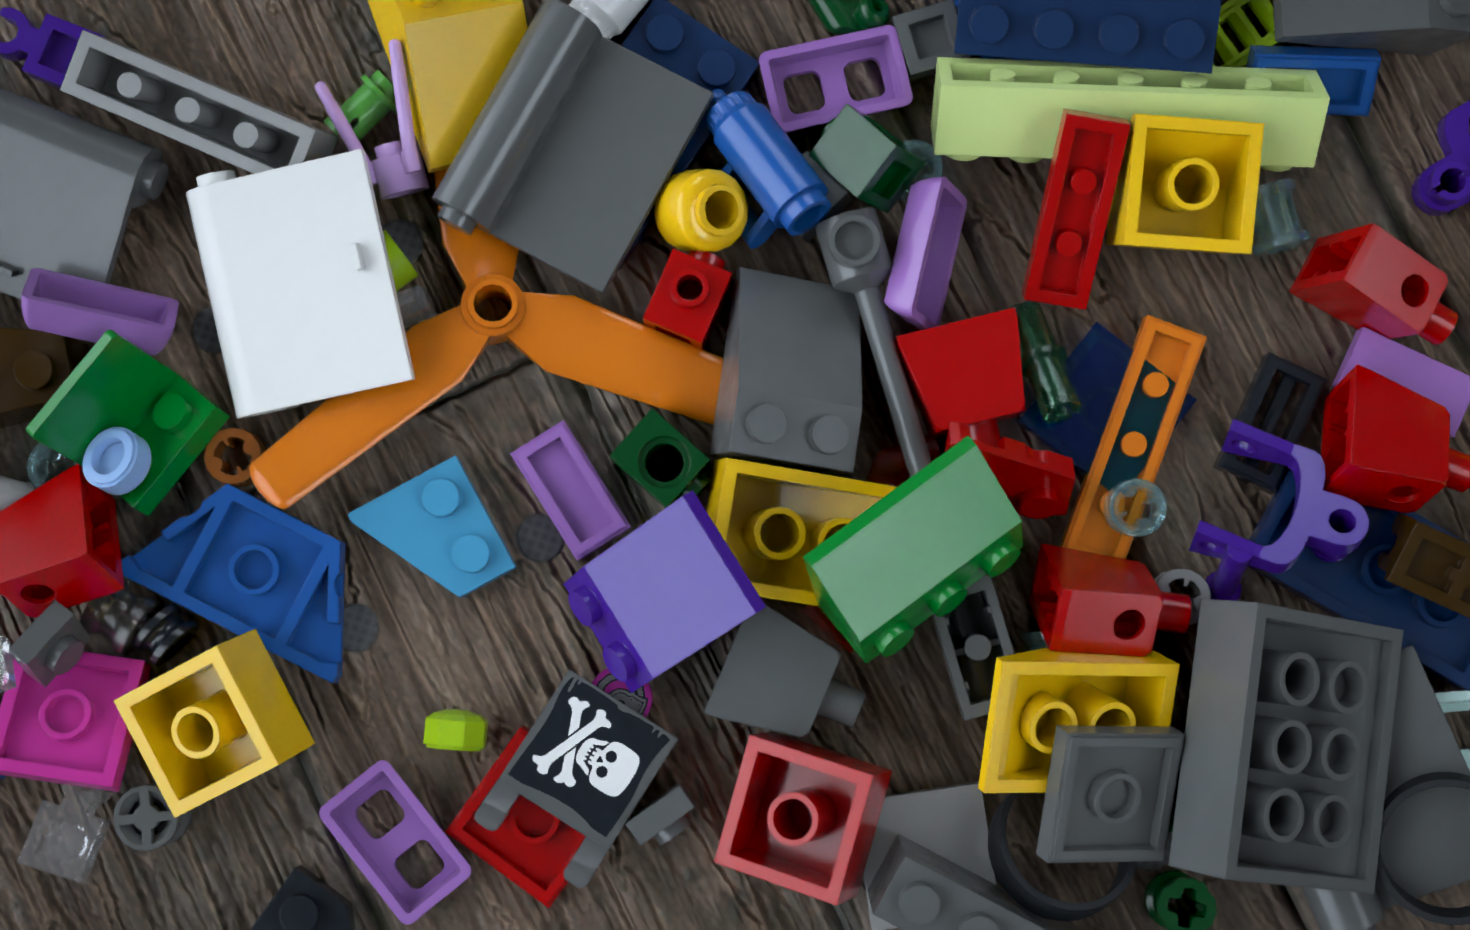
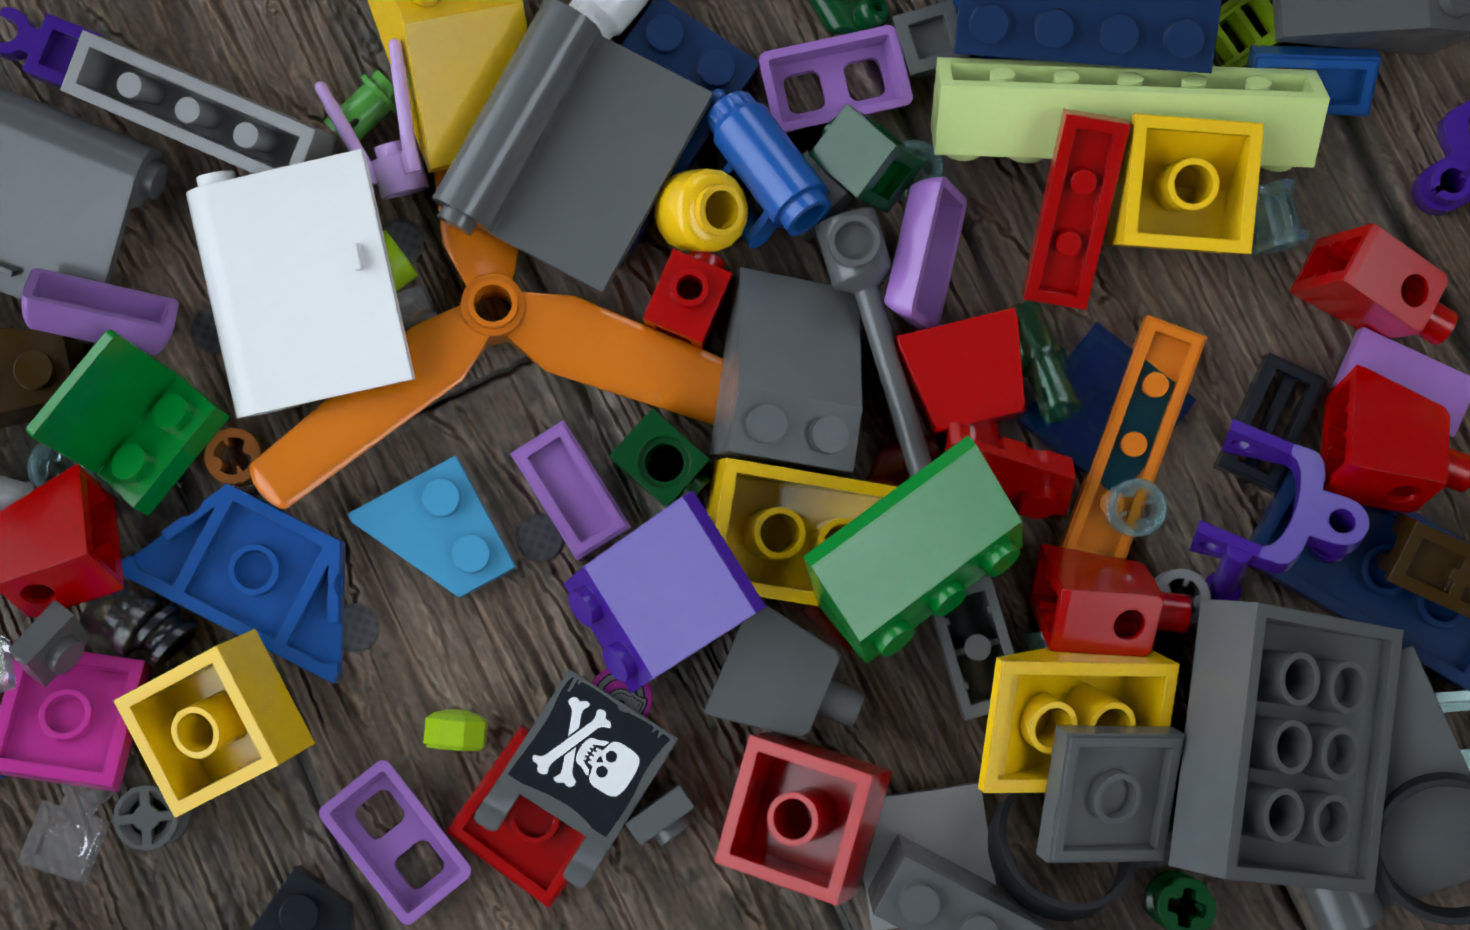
light blue tile [82,427,151,495] -> none

